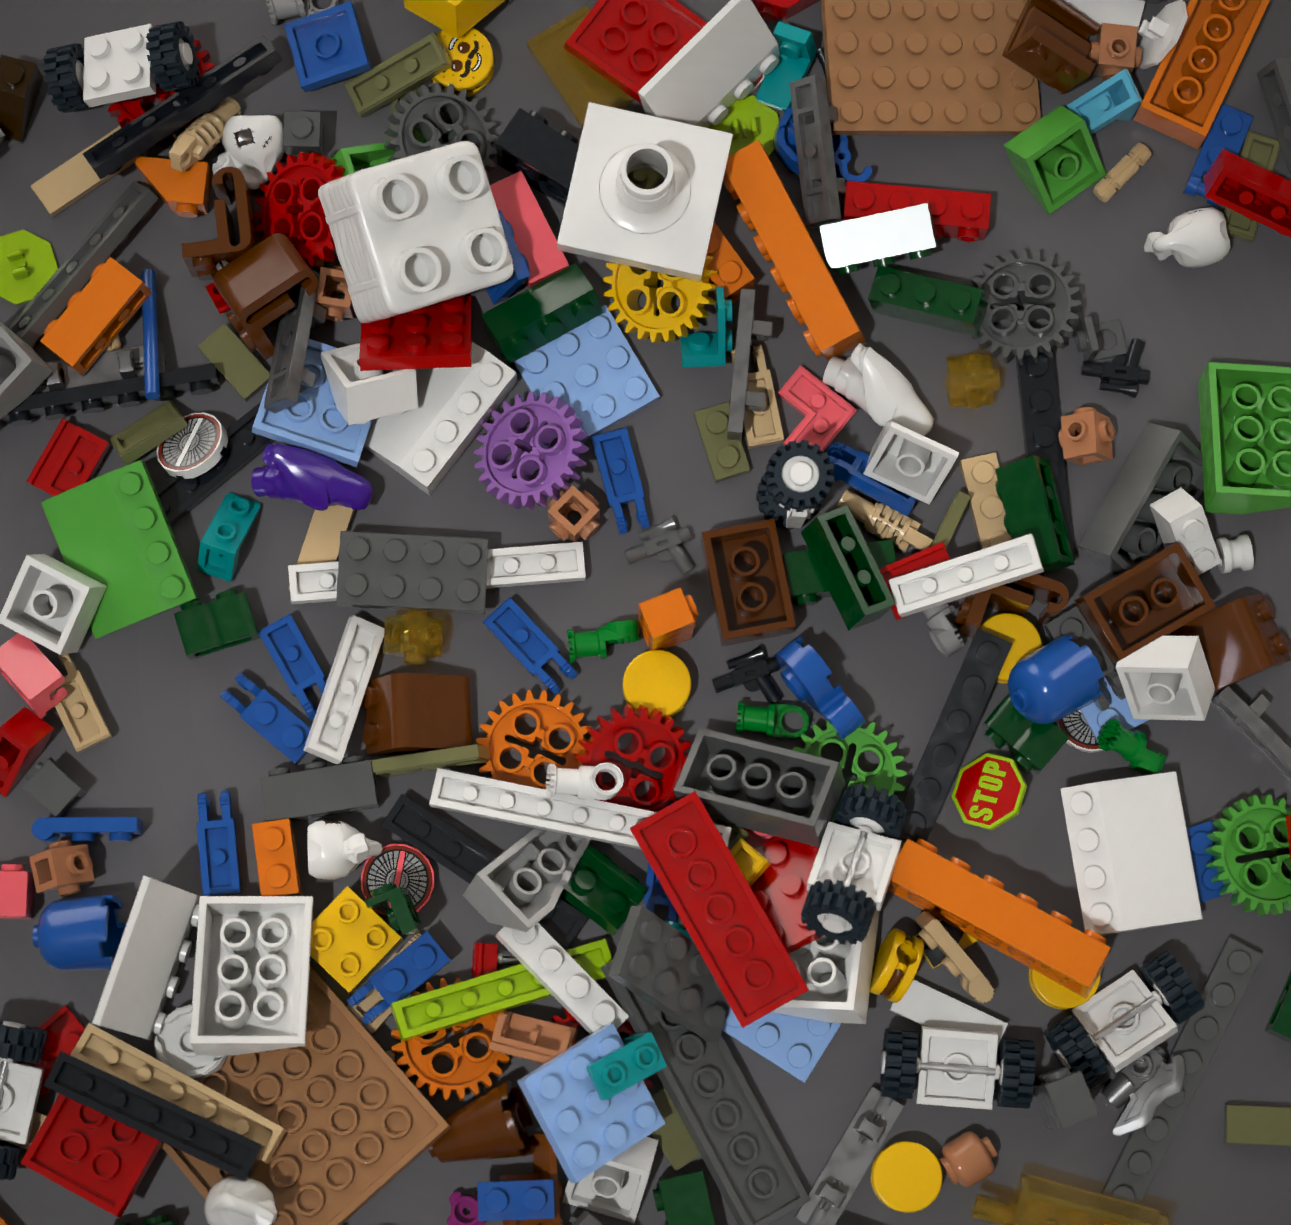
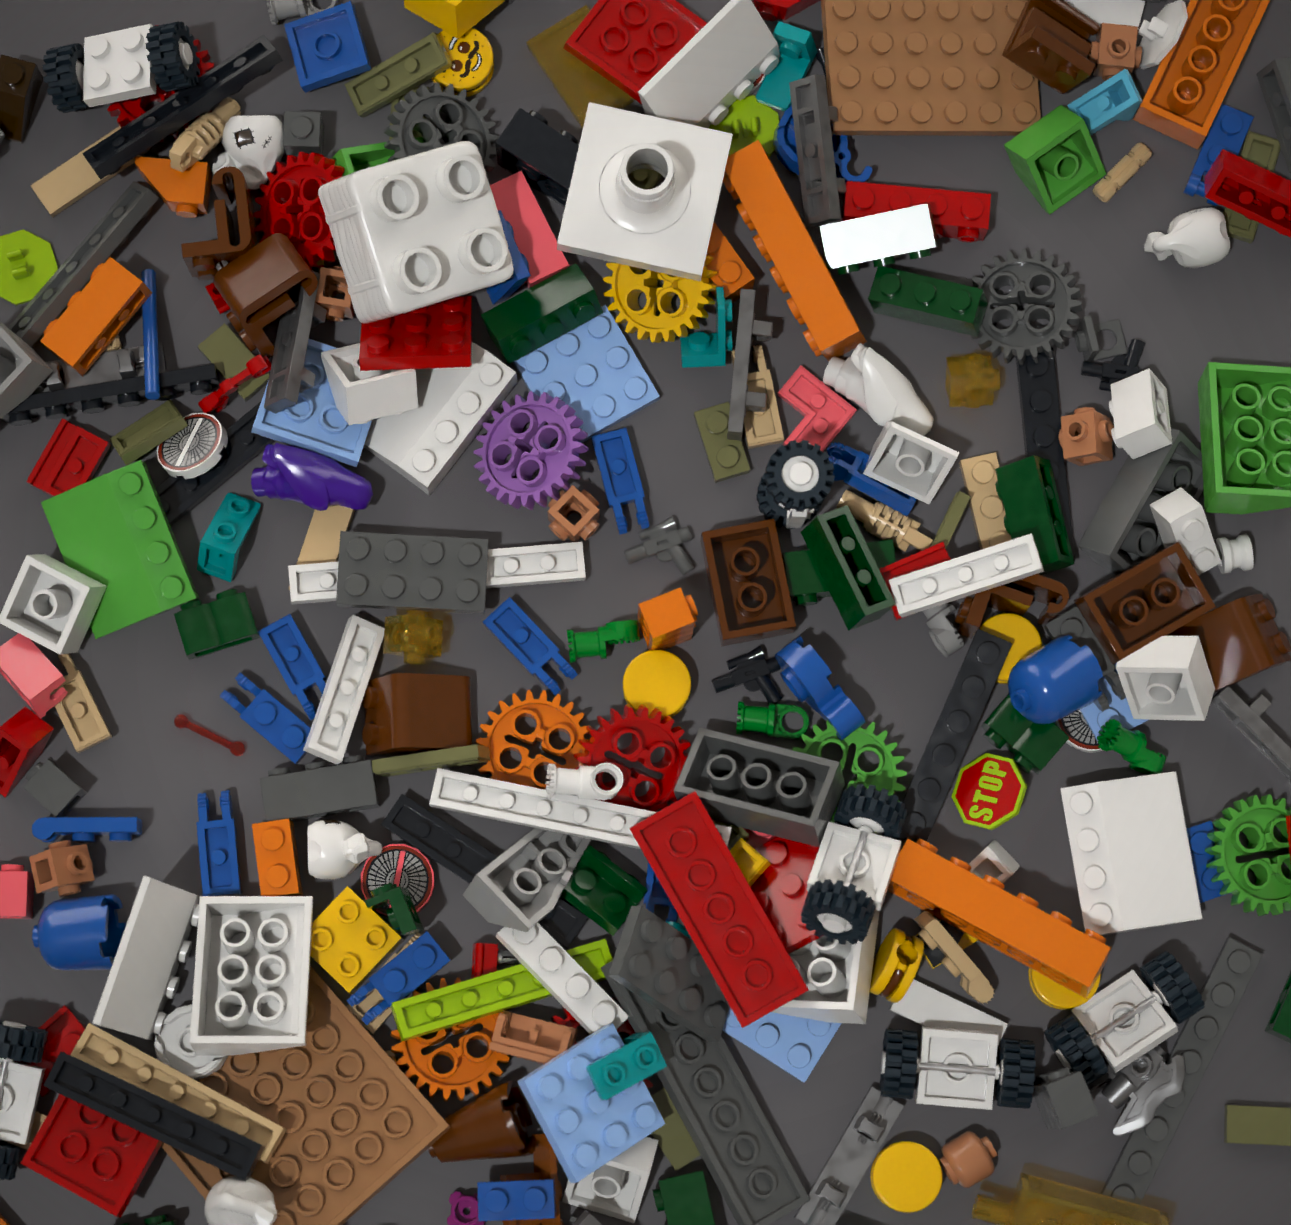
none -> clear red hinge [174,714,245,757]
none -> red piece [198,354,271,414]
none -> white slope [968,840,1020,883]
none -> white brick [1109,368,1172,459]

